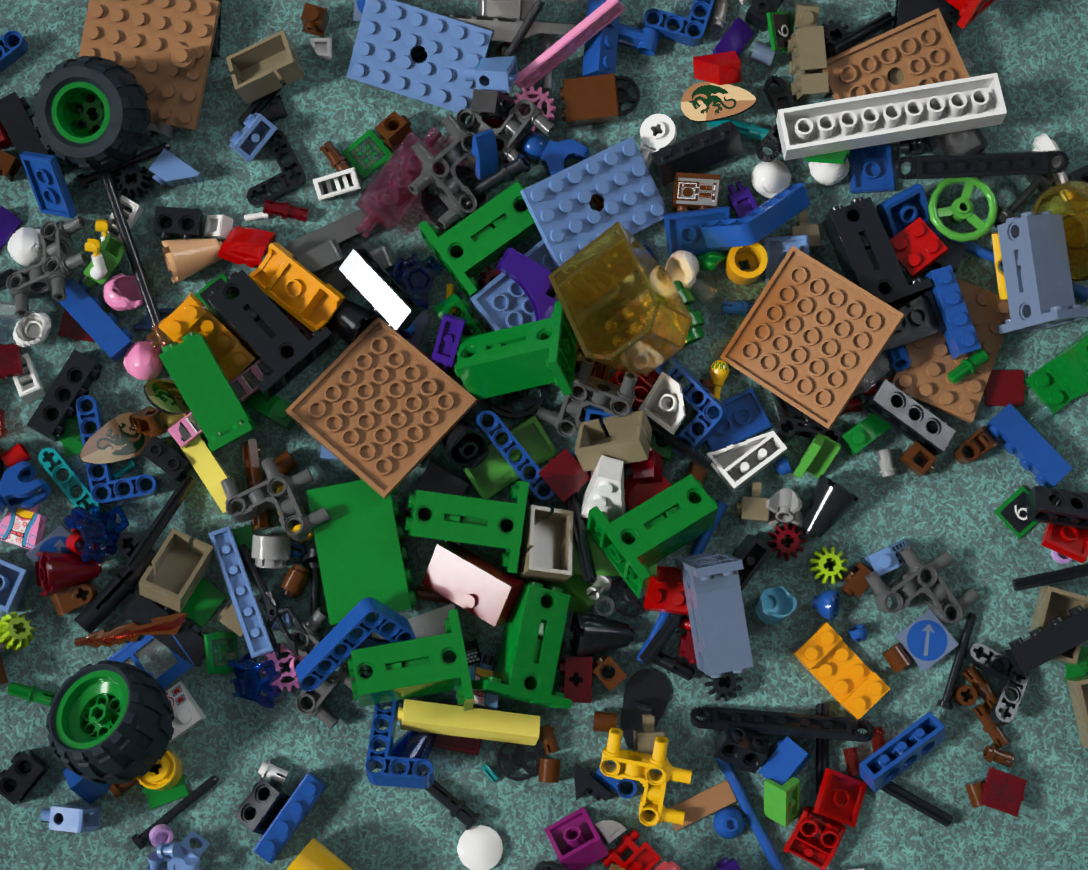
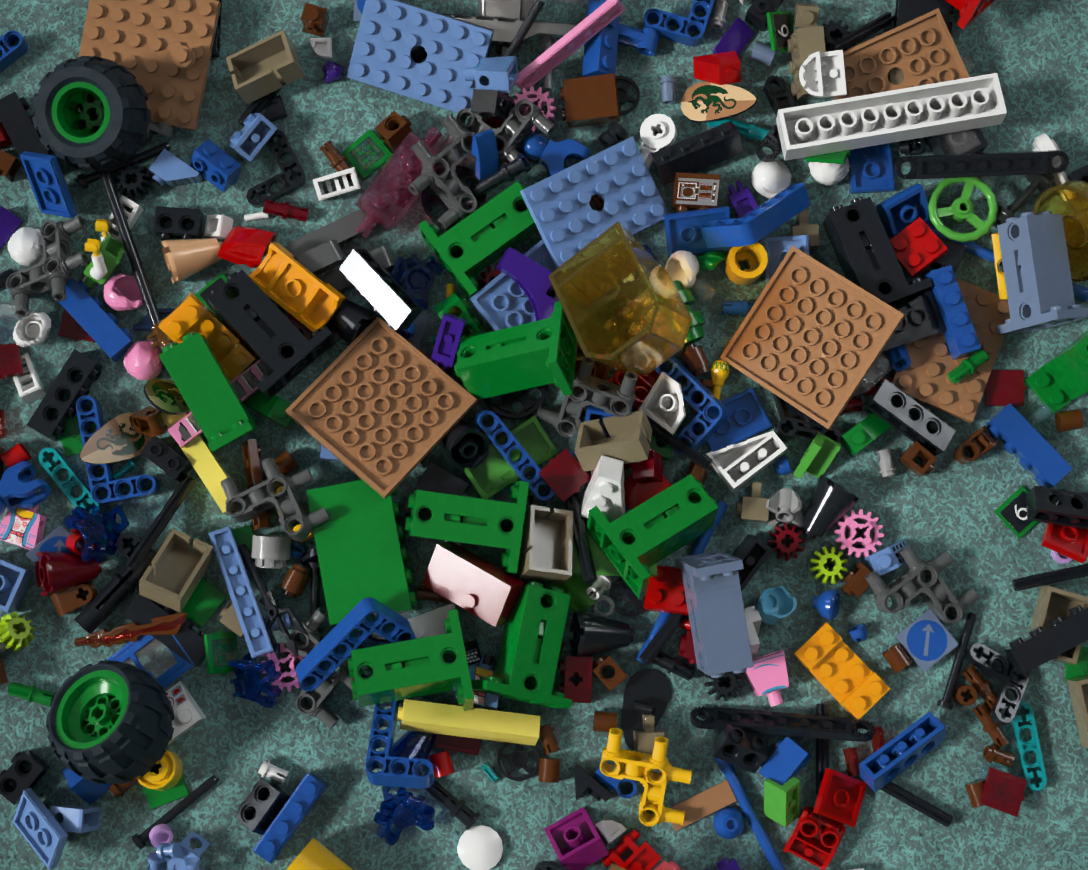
none -> medium blue tile [13,787,68,870]
none -> blue brick [190,139,242,193]
none -> dark purple plate [322,60,344,84]
none -> clear blue piece [374,786,435,846]
none -> red beam [429,750,454,778]
none -> black wheel [598,121,628,148]
none -> sand blue pin [660,75,677,104]
none -> reddish brown brick [681,343,710,377]
none -> white slope [744,606,762,659]
none -> bright pink torso [744,650,789,707]
none -> white slope [799,50,847,98]
none -> bright pink gear [834,509,884,558]
none -> teal beam [1012,702,1047,791]
none -> reddish brown beam [1055,409,1084,432]

